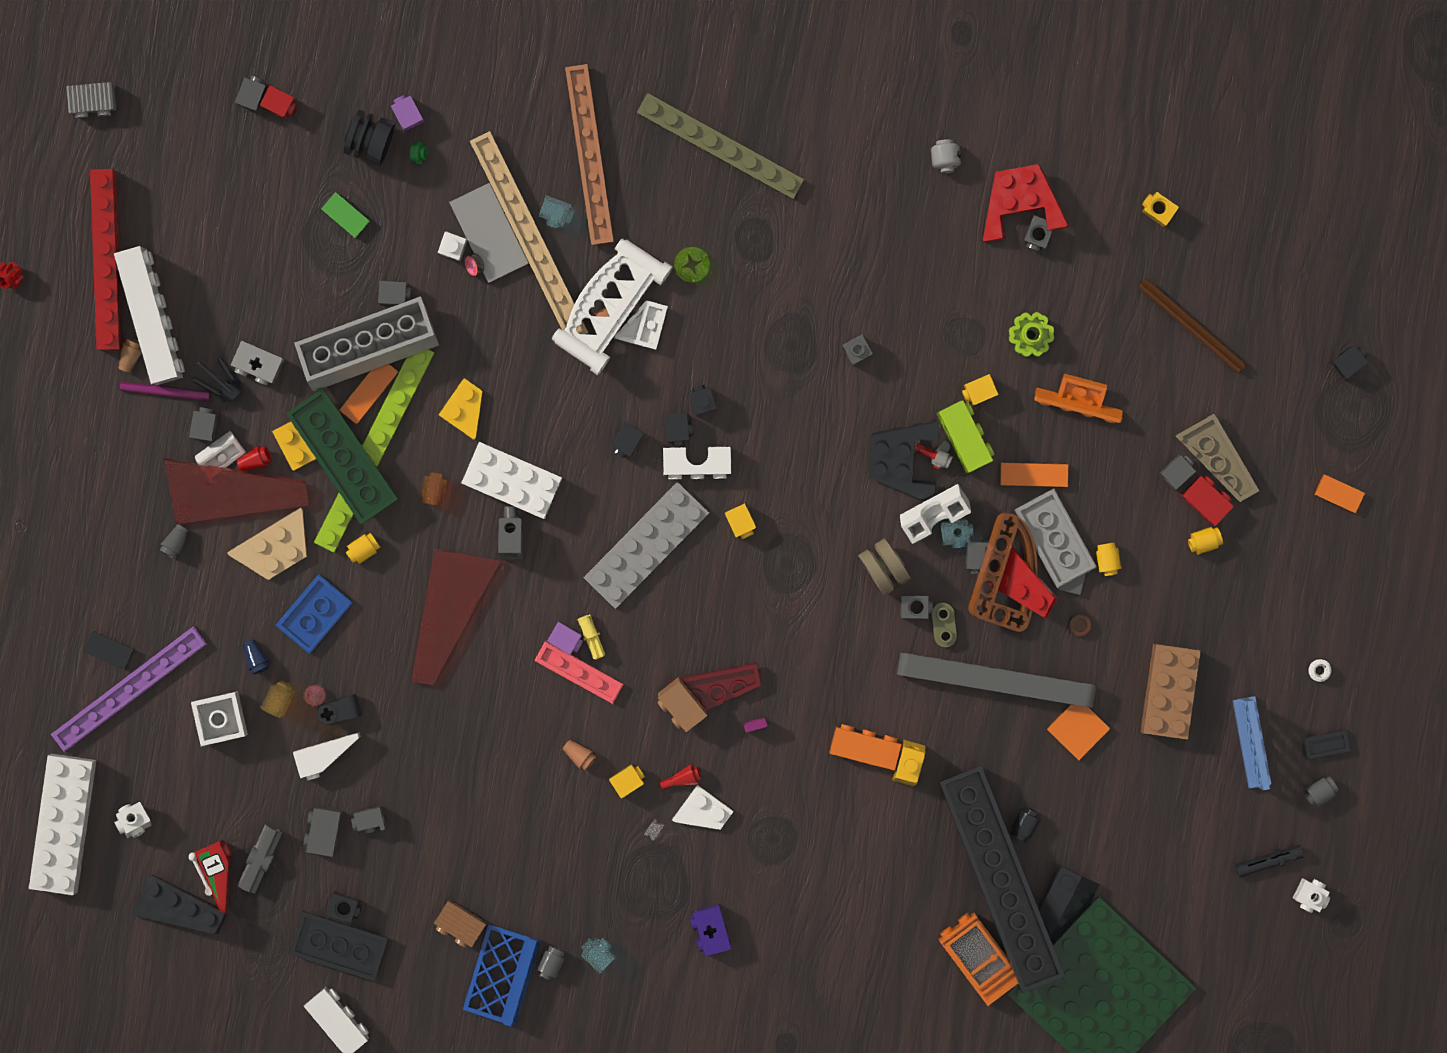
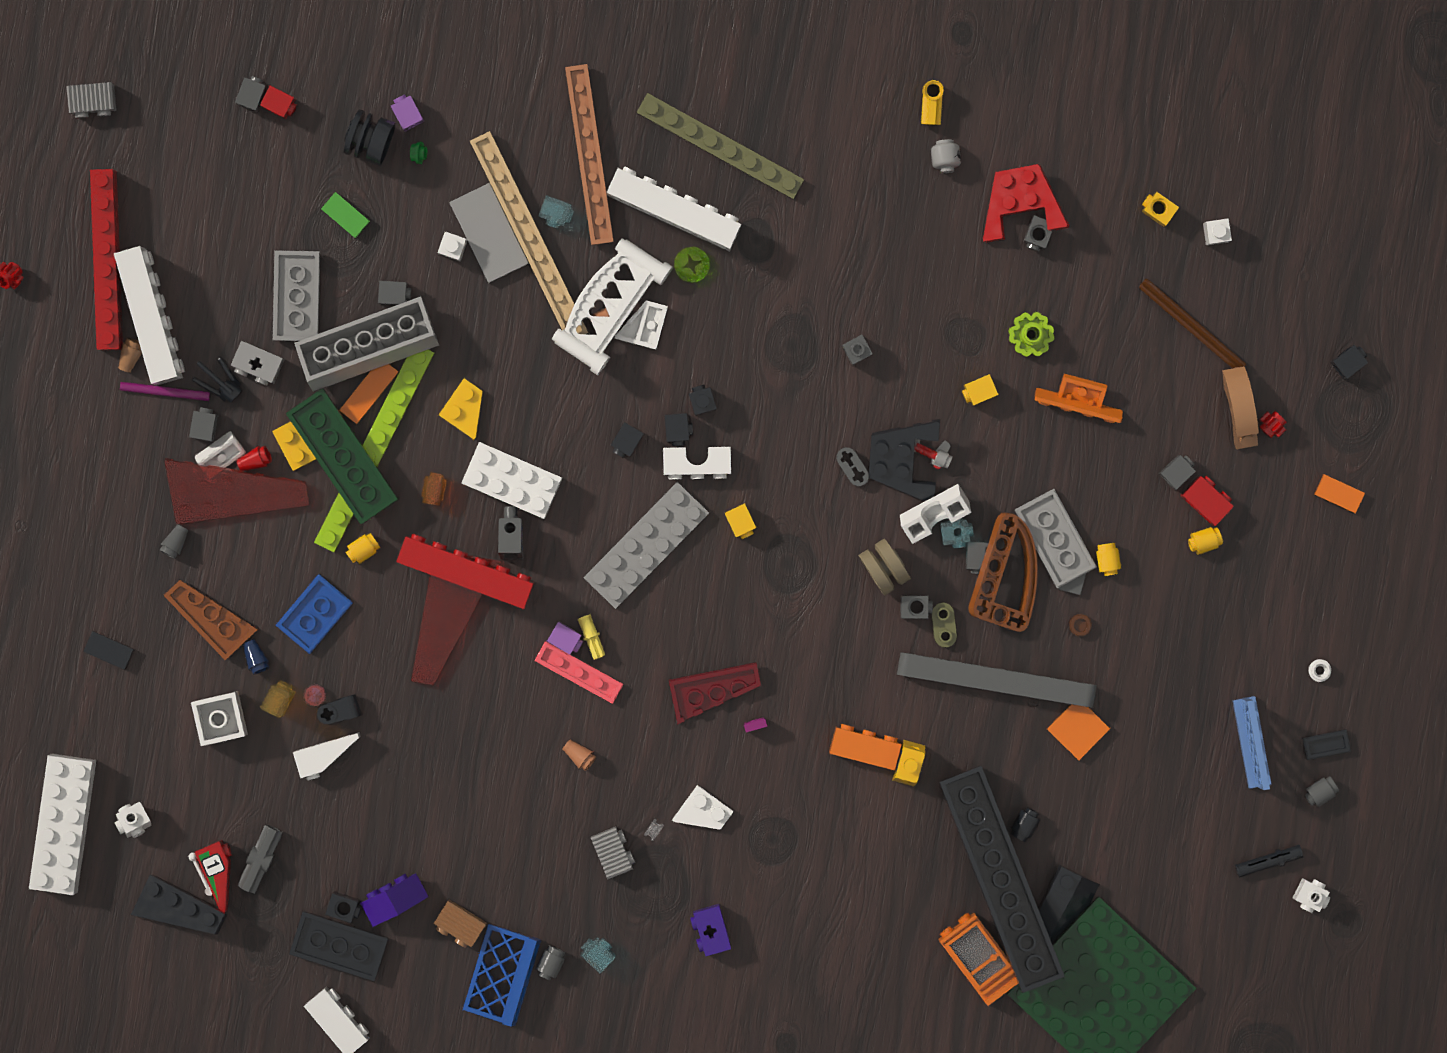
medium lavender tile [51,626,207,752] -> none
tan wing [227,508,307,580] -> none
dark grey brick [303,806,342,857] -> none
dark grey brick [351,806,387,834] -> none
tile [464,253,484,277] -> none
yellow brick [609,764,645,798] -> none
medium nougat brick [657,677,707,732] -> none
red cone [660,763,702,790] -> none
lime brick [936,400,994,473] -> none
red wing [989,546,1057,618] -> none
orange tile [1000,463,1068,487] -> none
medium nougat brick [1140,643,1200,740] -> none
dark tan wing [1176,413,1260,502] -> none
none -> dark orange wing [164,580,259,660]
none -> light grey plate [273,250,320,341]
none -> dark purple brick [360,873,428,927]
none -> red brick [396,534,535,609]
none -> light grey brick [591,826,635,879]
none -> white brick [607,167,741,252]
none -> dark grey beam [836,447,869,486]
none -> yellow piece [921,80,944,125]
none -> white brick [1203,218,1232,246]
none -> medium nougat arch [1222,366,1259,449]
none -> red gear [1259,411,1287,438]

